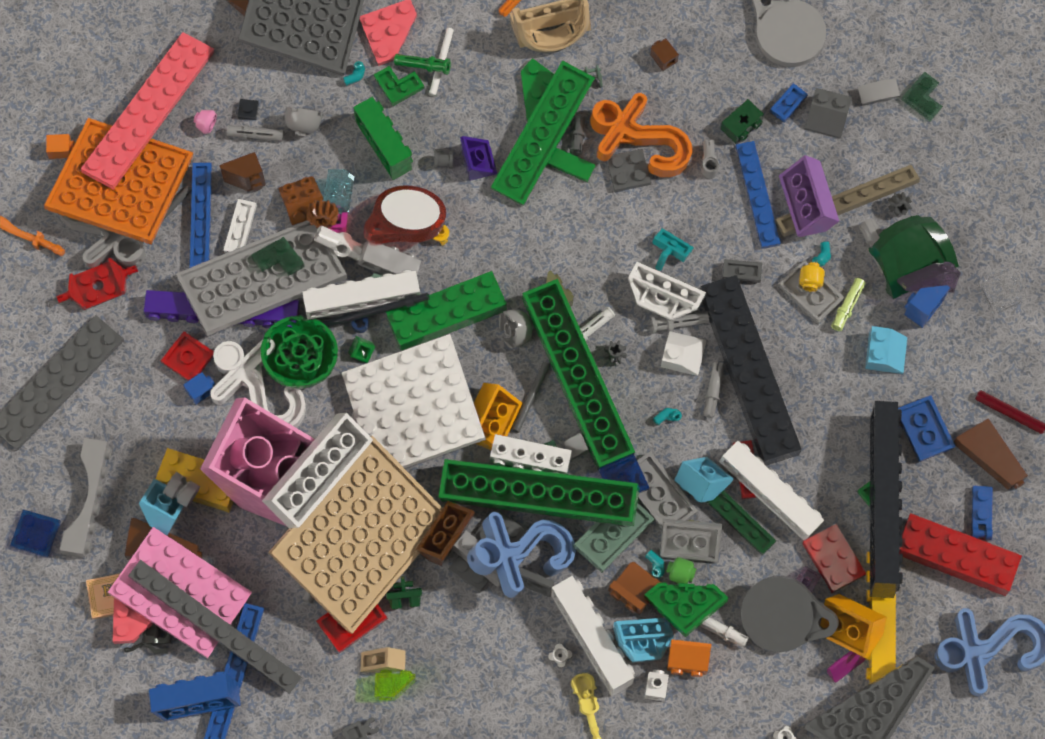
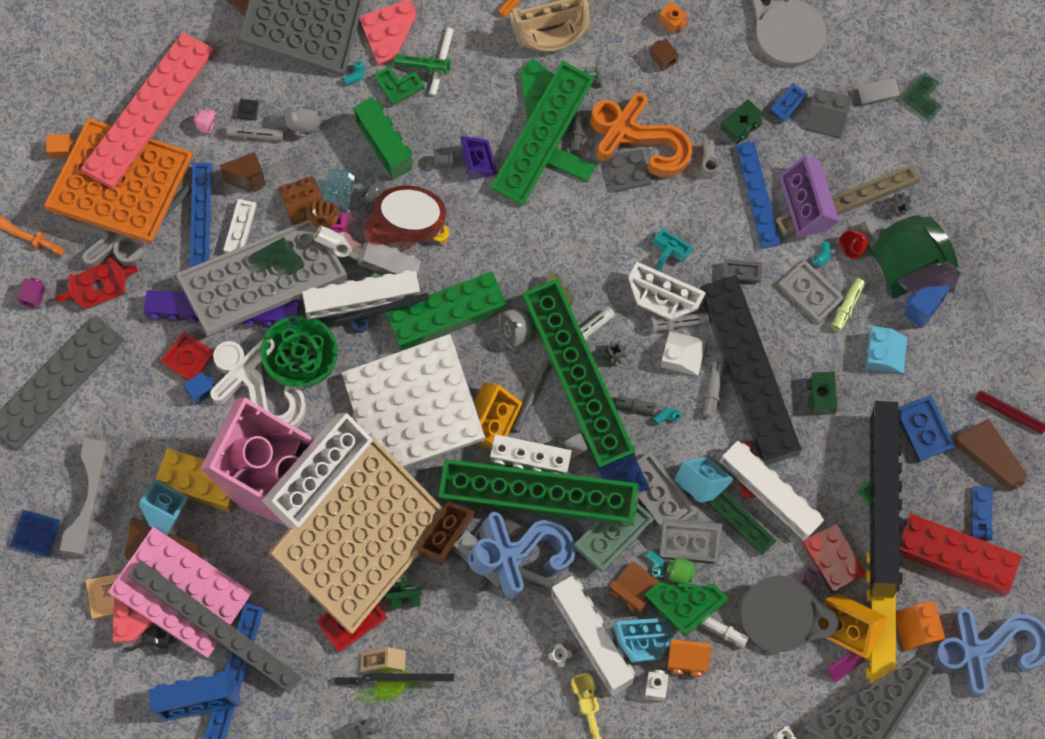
light grey wheel [163,472,200,508] -> none
green slope [348,336,375,363] -> none
yellow head [799,262,825,292] -> none
none -> magenta brick [18,278,46,309]
none -> black piece [335,673,454,685]
none -> dark grey hair [359,178,385,205]
none -> dark grey pin [616,395,656,415]
none -> orange brick [658,1,688,34]
none -> dark green brick [807,372,837,415]
none -> red hair [839,230,868,260]
none -> orange slope [896,601,945,652]

